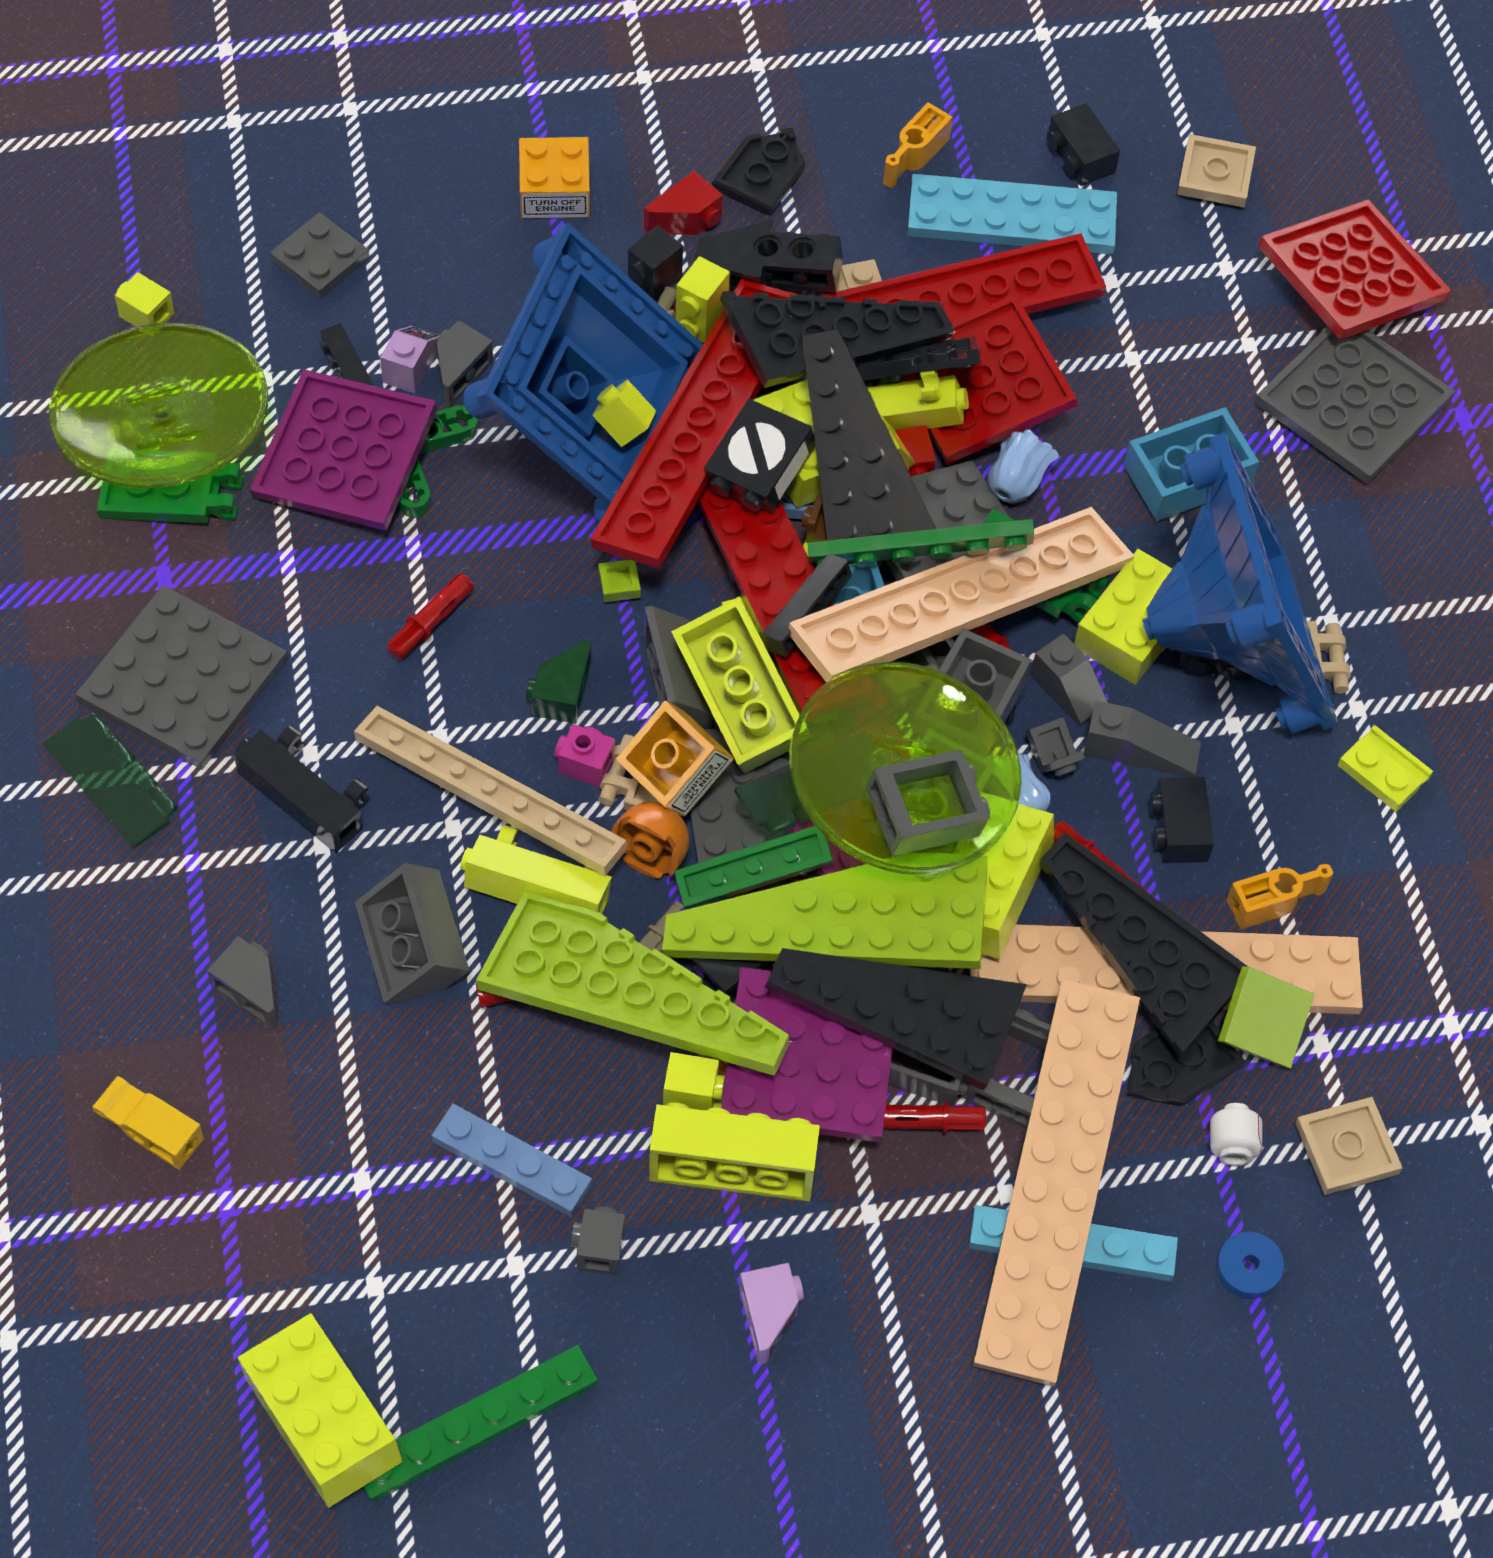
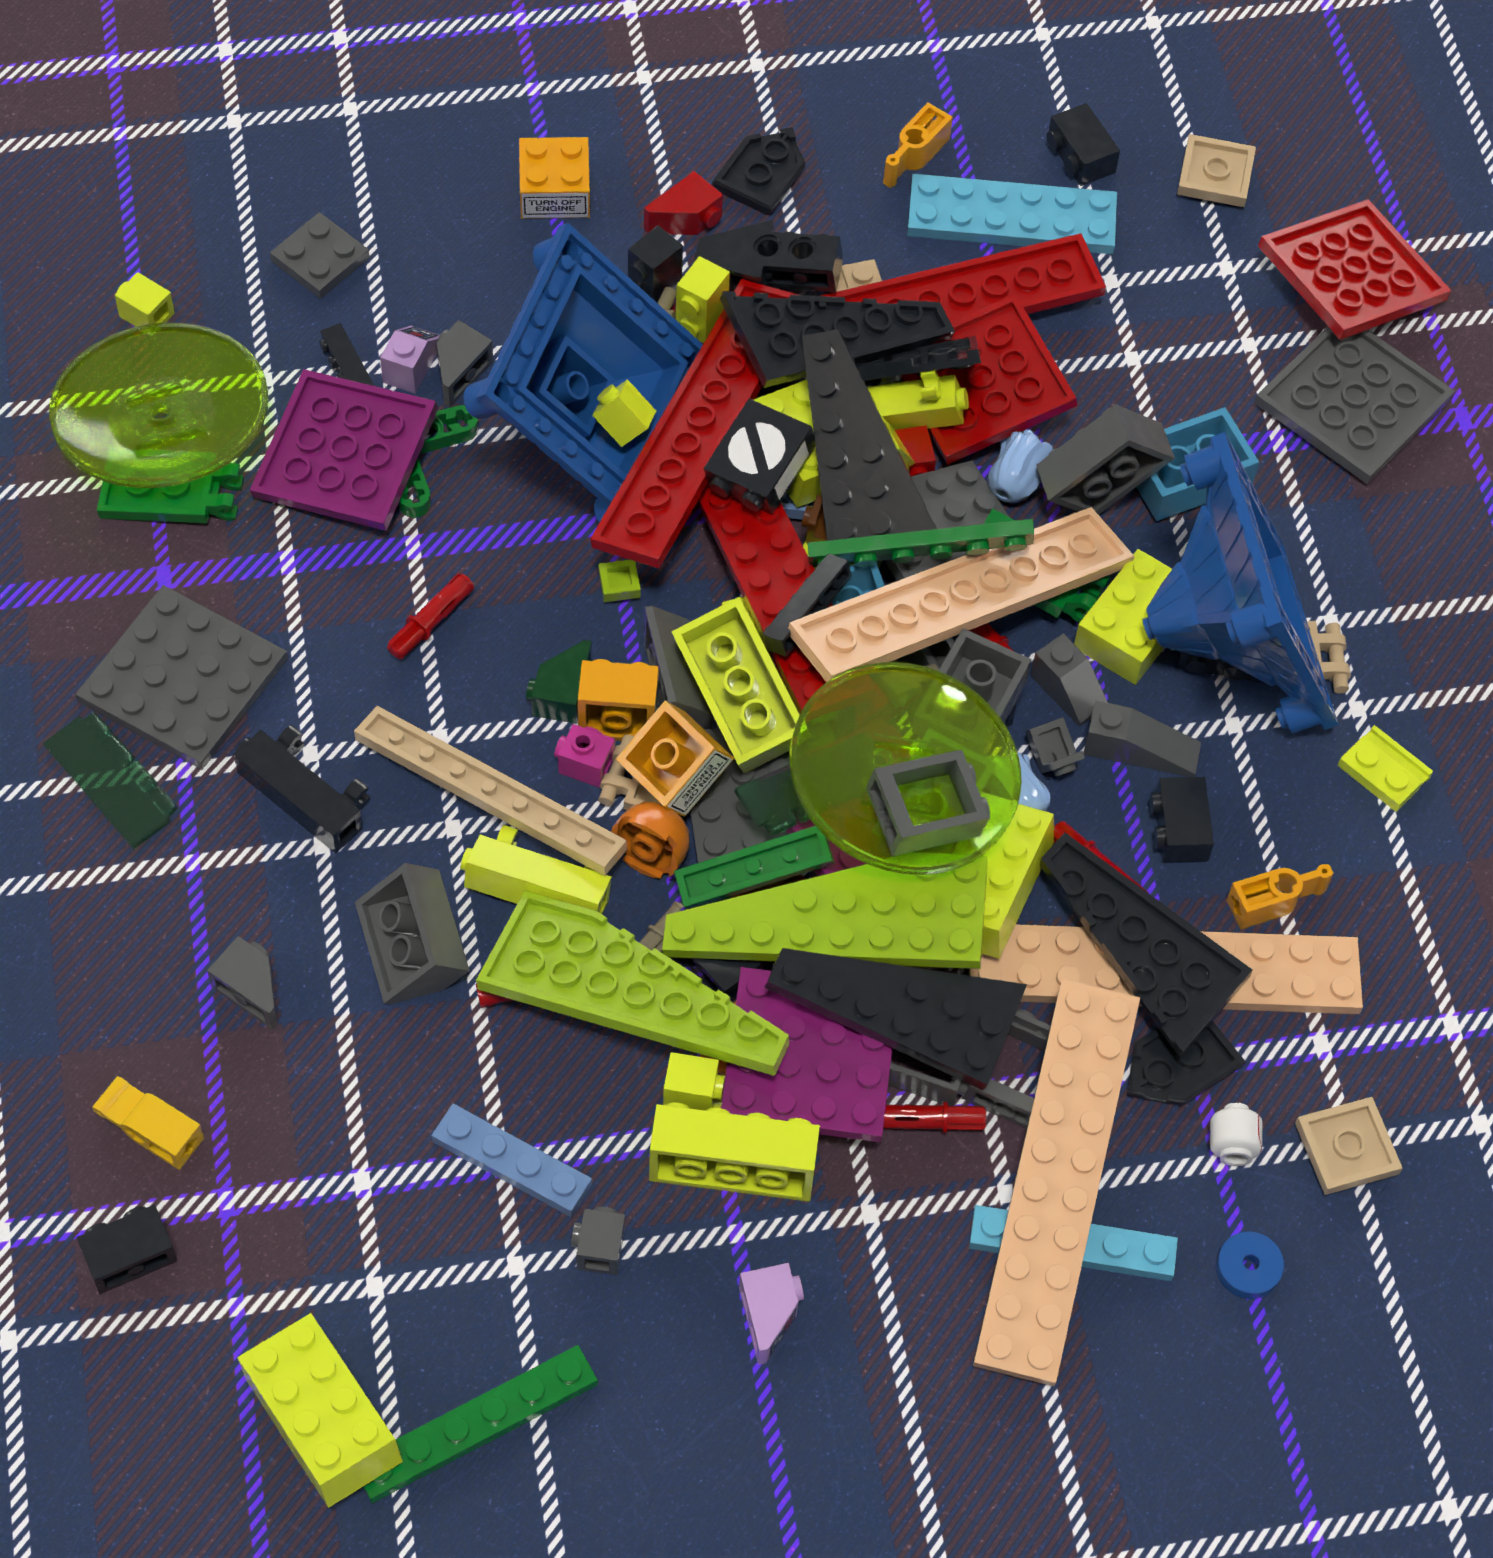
lime tile [1218,966,1315,1069] -> none
none -> black brick [76,1204,178,1295]
none -> light orange brick [578,659,659,741]
none -> dark grey brick [1036,405,1175,515]

